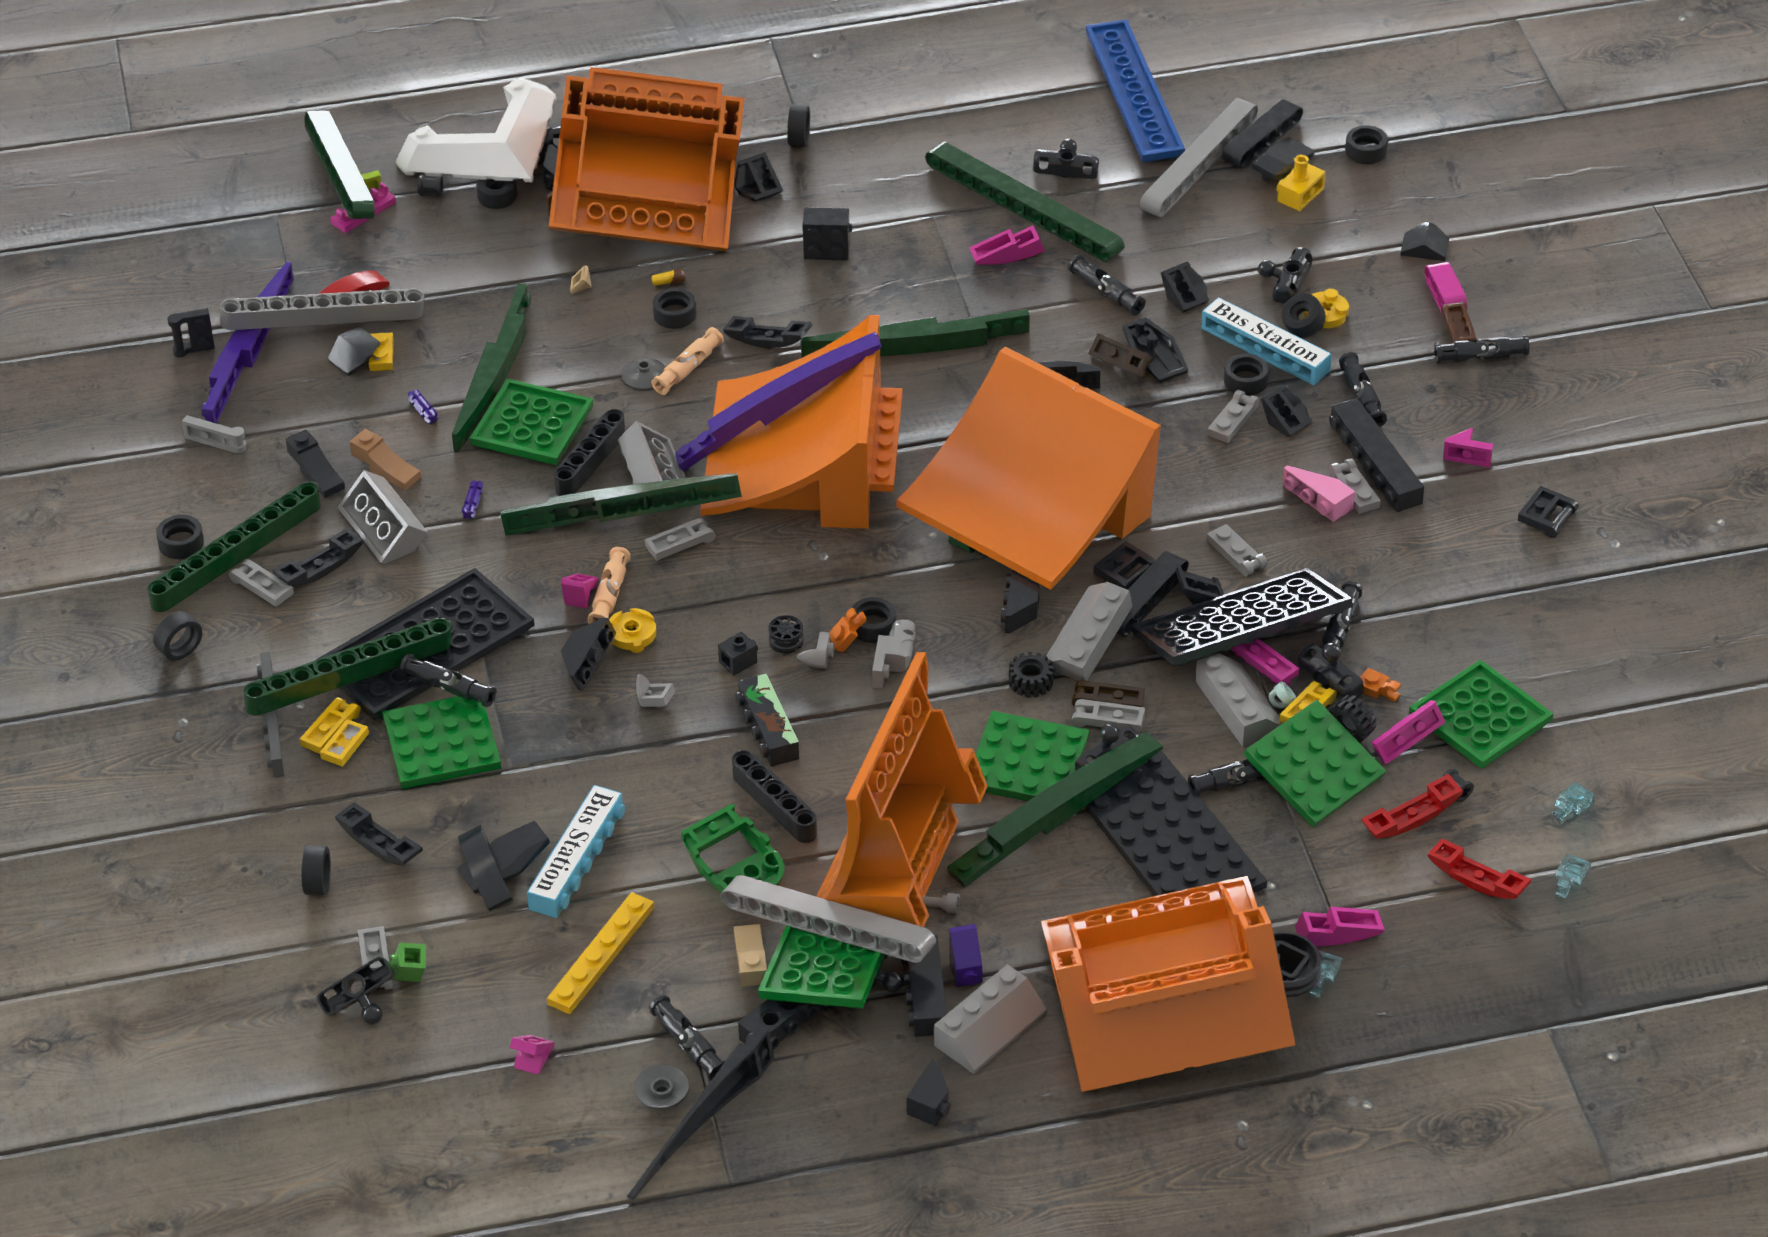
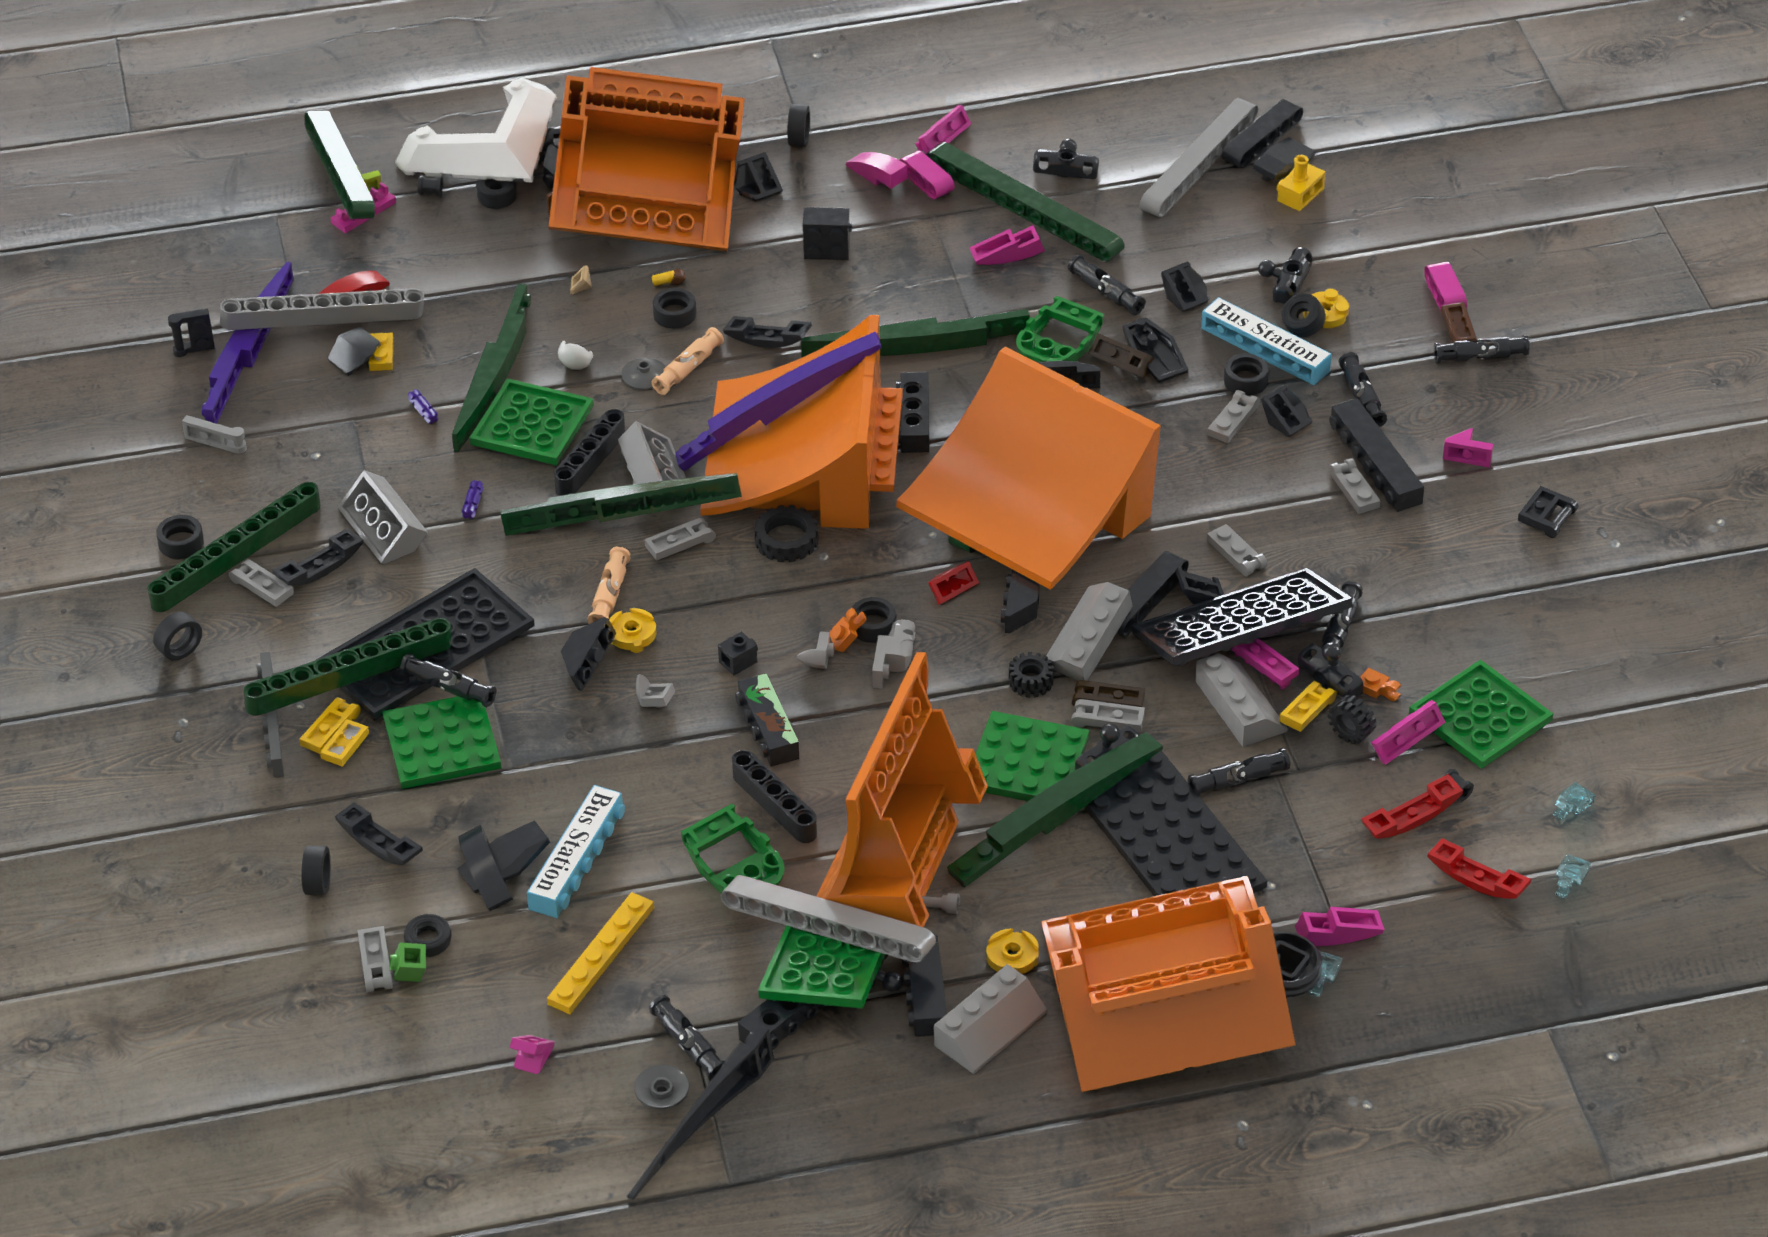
black slope [286,429,345,498] -> none
black piece [317,957,395,1025] -> none
medium nougat slope [349,429,421,491] -> none
dark pink slope [561,573,599,609] -> none
tan slope [734,924,767,987] -> none
black wheel [768,615,804,654] -> none
black slope [906,1059,951,1126] -> none
dark purple slope [949,924,983,987] -> none
blue plate [1086,19,1185,162] -> none
black plate [1093,541,1155,590] -> none
green plate [1243,699,1386,827] -> none
light aqua tile [1269,682,1296,709] -> none
bright pink slope [1283,466,1355,522] -> none
black tyre [1345,125,1388,164] -> none
black slope [1400,222,1449,261] -> none
none -> black tyre [404,914,452,957]
none -> white hair [558,341,593,370]
none -> black tyre [754,505,819,562]
none -> dark pink slope [846,152,907,189]
none -> black brick [896,372,929,453]
none -> dark pink beam [899,151,954,200]
none -> dark pink plate [915,105,971,154]
none -> red slope [928,561,979,604]
none -> yellow plate [986,929,1039,974]
none -> green slope [1016,296,1104,362]

